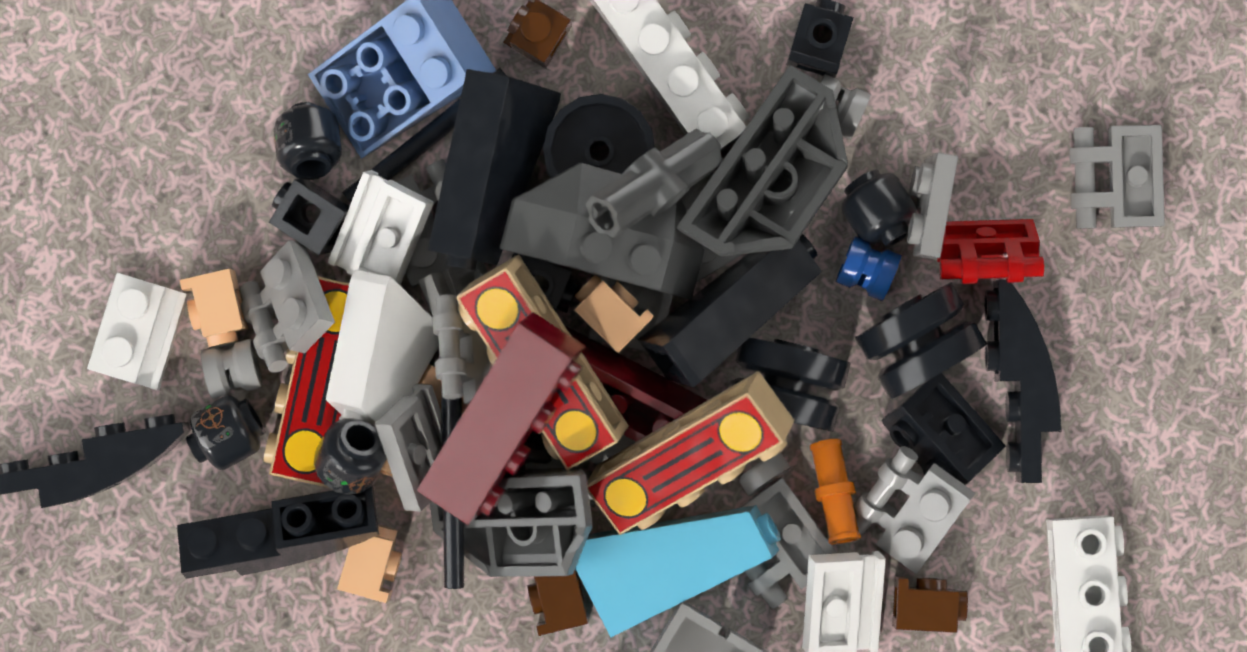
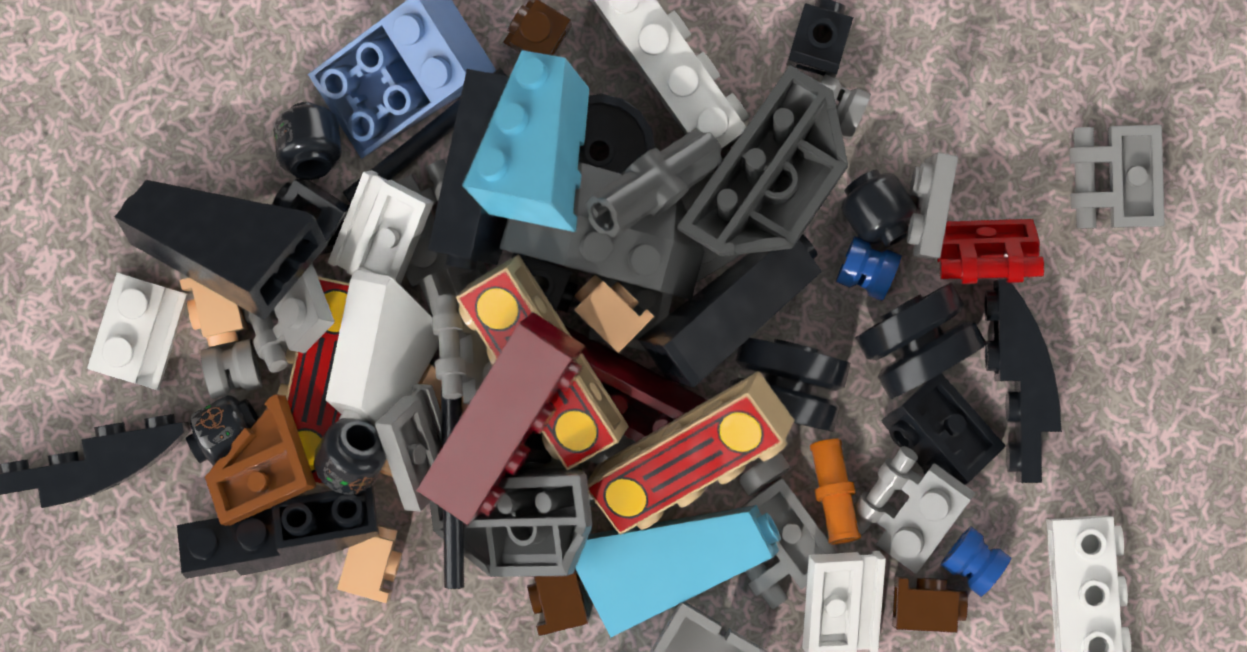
none -> black slope [114,180,328,320]
none -> dark orange wing [205,394,317,525]
none -> medium azure wedge [463,50,589,232]
none -> blue wheel [940,526,1011,597]

